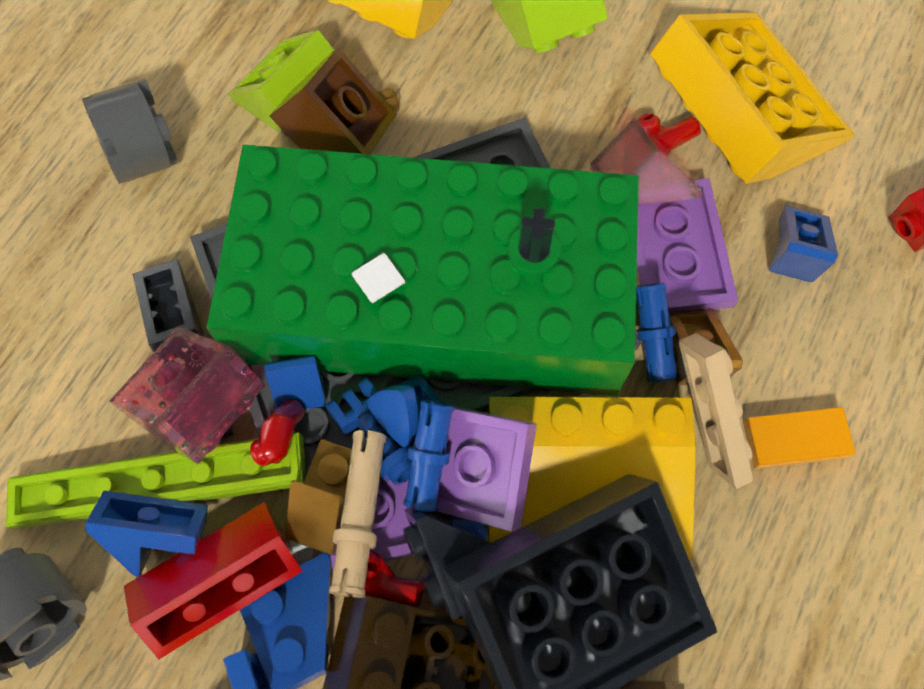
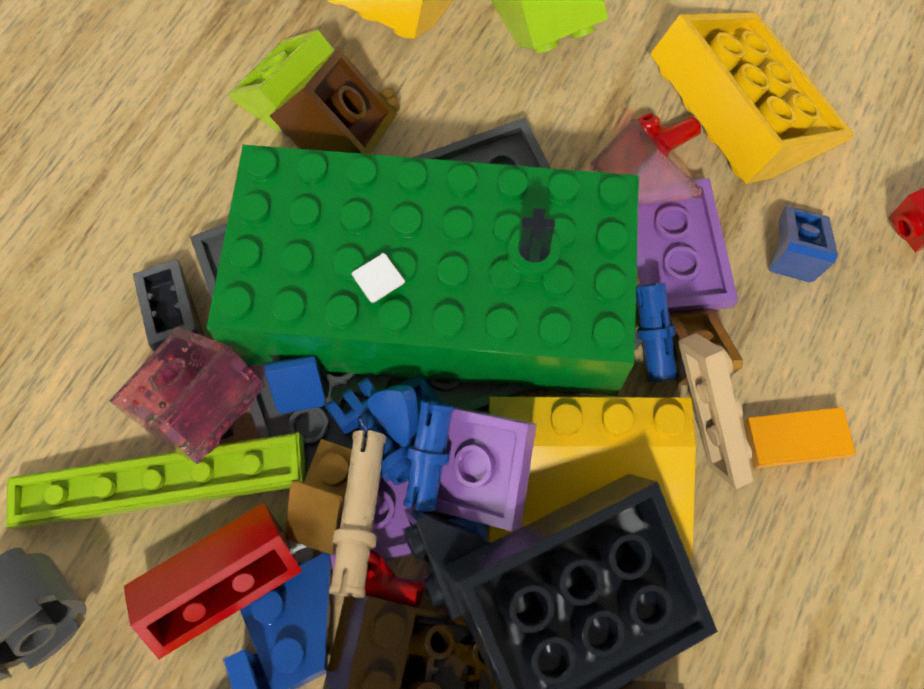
dark grey brick [82,79,178,184] -> none
blue slope [86,490,208,577] -> none
red arm [250,400,305,466] -> none

